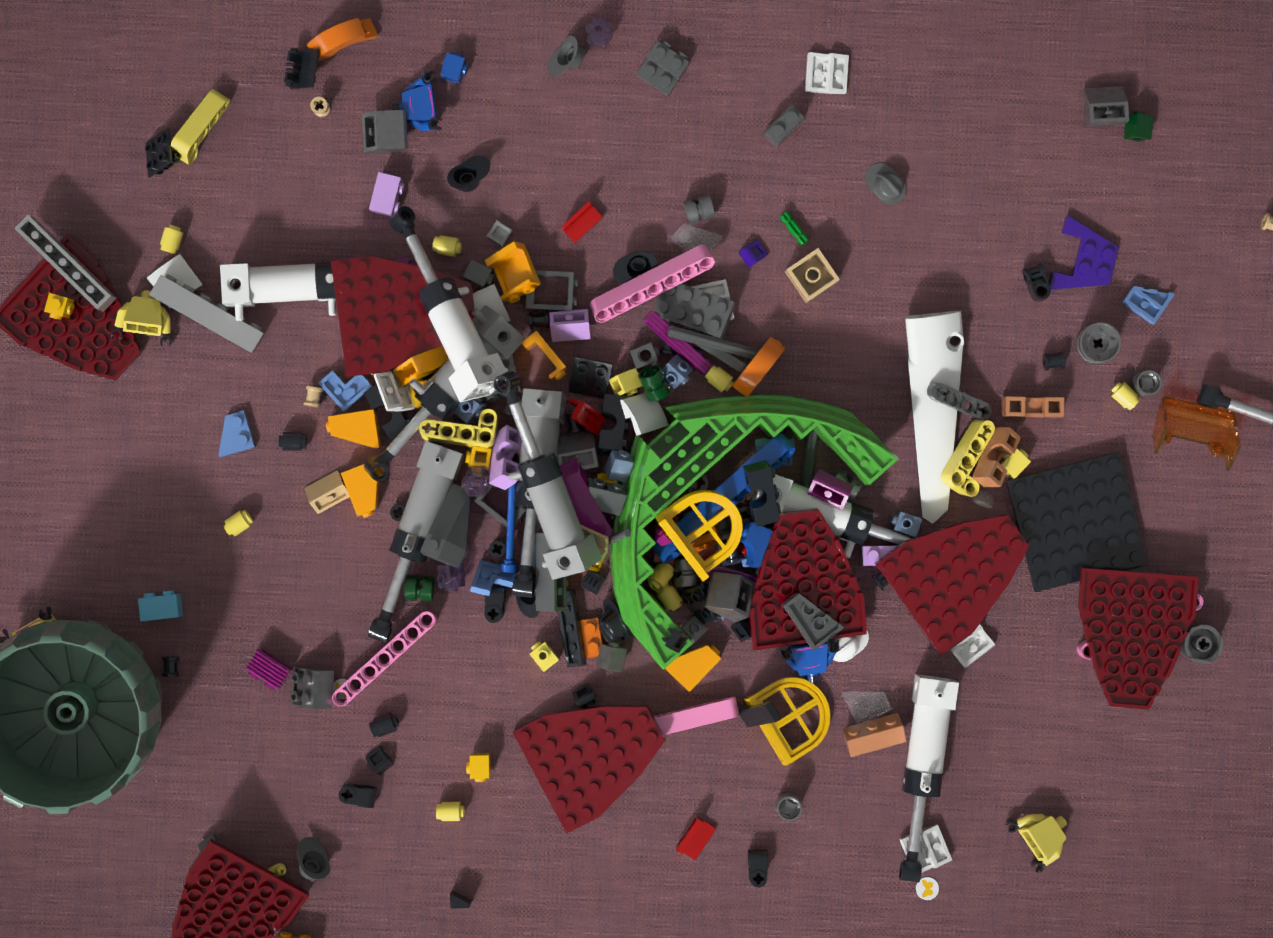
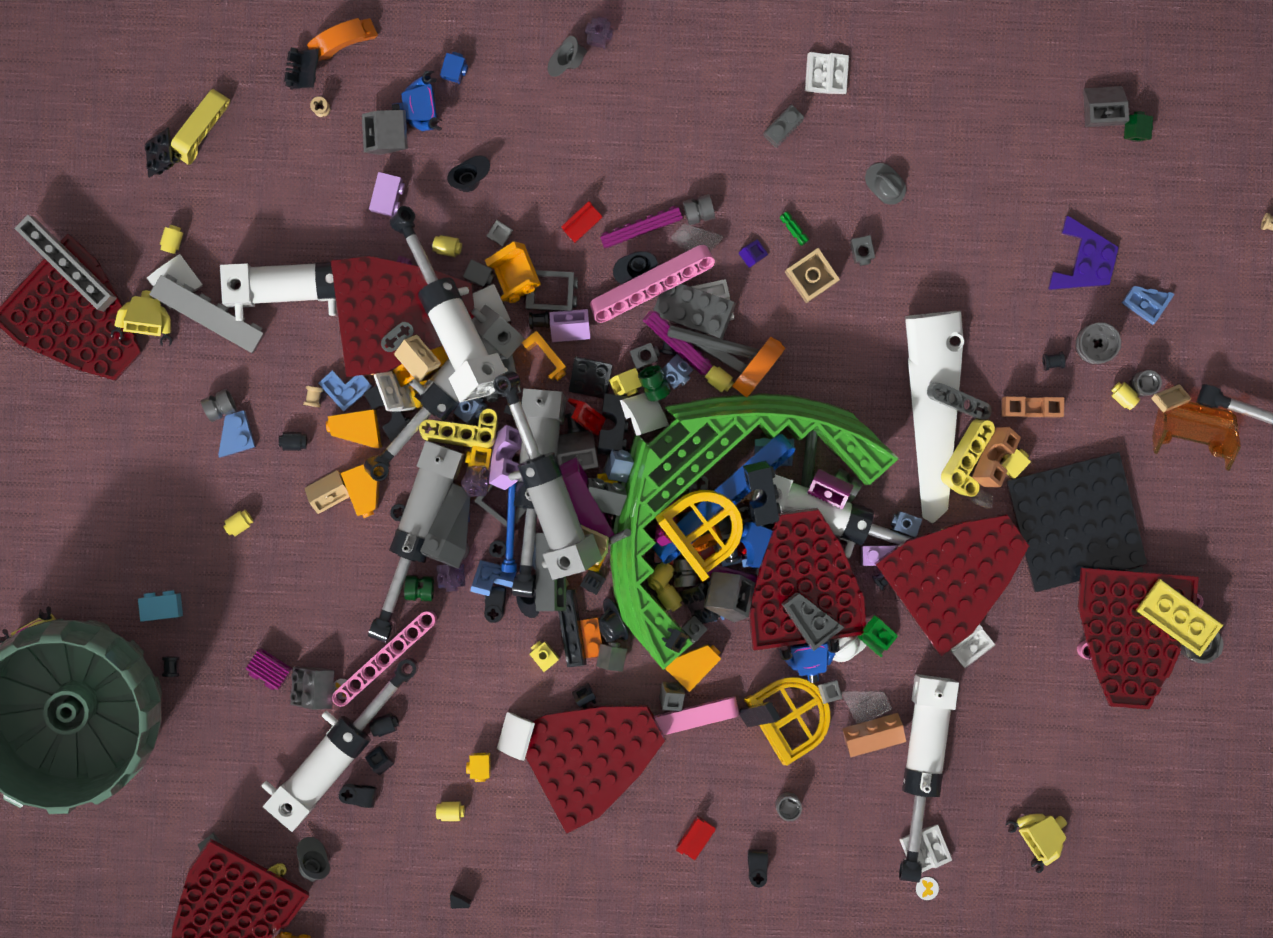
yellow brick [44,293,74,320] -> none
dark grey plate [636,41,689,97] -> none
black tile [730,618,751,642] -> none
black piece [1022,263,1051,302] -> none
none -> flat silver wheel [201,389,237,422]
none -> white piece [262,658,418,832]
none -> dark grey beam [381,322,414,352]
none -> tan panel [395,335,441,382]
none -> white slope [497,712,535,761]
none -> magenta piece [600,206,683,249]
none -> dark grey brick [659,682,685,711]
none -> light grey tile [818,680,843,704]
none -> dark grey brick [850,235,875,266]
none -> green plate [857,615,898,657]
none -> light yellow tile [1136,579,1223,656]
none -> tan tile [1151,384,1192,413]

